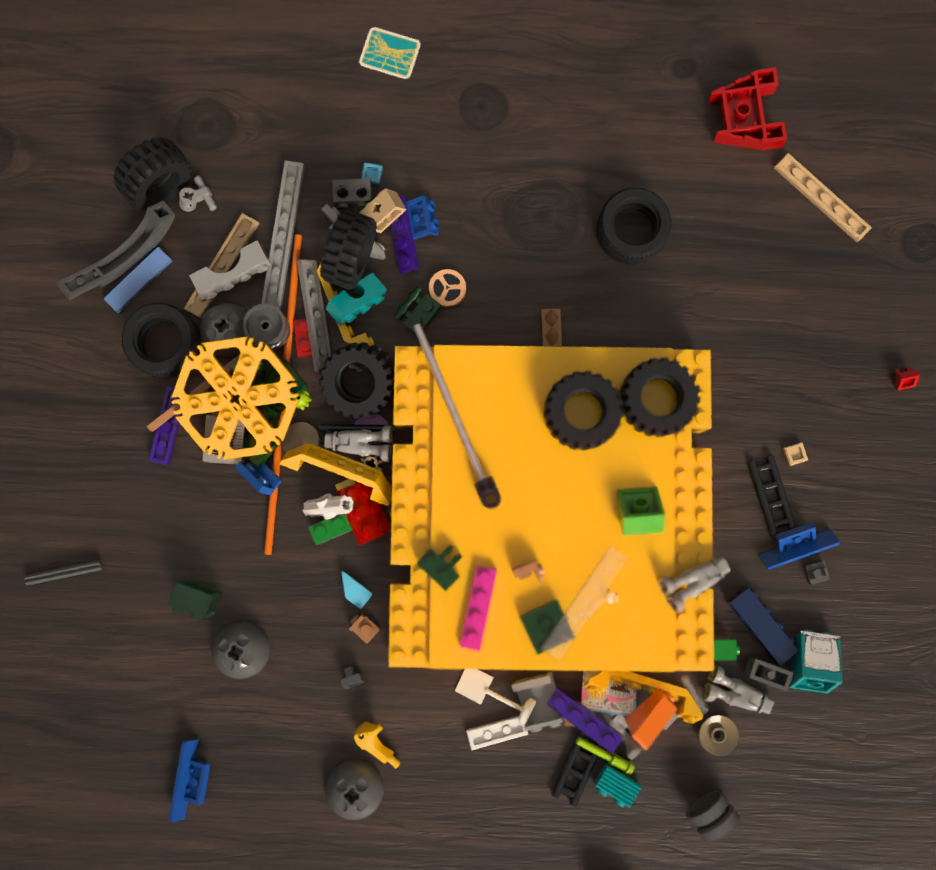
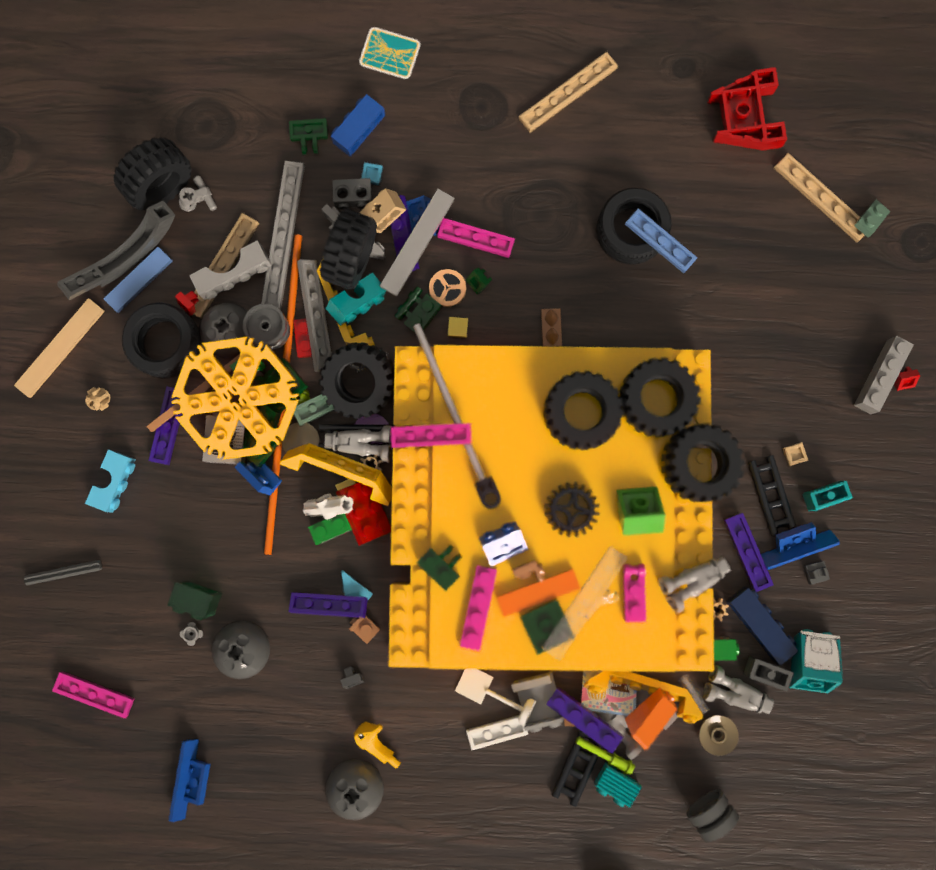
none -> tan tile [14,298,105,398]
none -> dark pink plate [52,671,135,718]
none -> tan gear [85,387,110,411]
none -> medium azure arch [85,450,136,513]
none -> red tile [175,291,199,317]
none -> light grey plate [180,622,203,646]
none -> dark purple plate [288,592,368,618]
none -> dark green hinge [289,118,328,155]
none -> sand green plate [294,394,334,427]
none -> blue brick [331,94,385,157]
none -> light grey tile [380,189,454,296]
none -> dark pink plate [391,423,472,448]
none -> dark pink plate [437,218,515,258]
none -> light yellow tile [448,317,468,338]
none -> dark green tile [466,267,492,294]
none -> bracket [479,522,528,566]
none -> orange tile [496,569,580,617]
none -> tan tile [519,52,618,132]
none -> black gear [544,482,600,537]
none -> dark pink plate [623,564,646,622]
none -> medium blue tile [625,208,698,273]
none -> black tyre [661,423,745,502]
none -> tan gear [713,598,729,621]
none -> dark purple plate [724,513,774,592]
none -> teal brick [803,481,852,511]
none -> sand green plate [854,200,890,238]
none -> light grey brick [854,336,914,414]

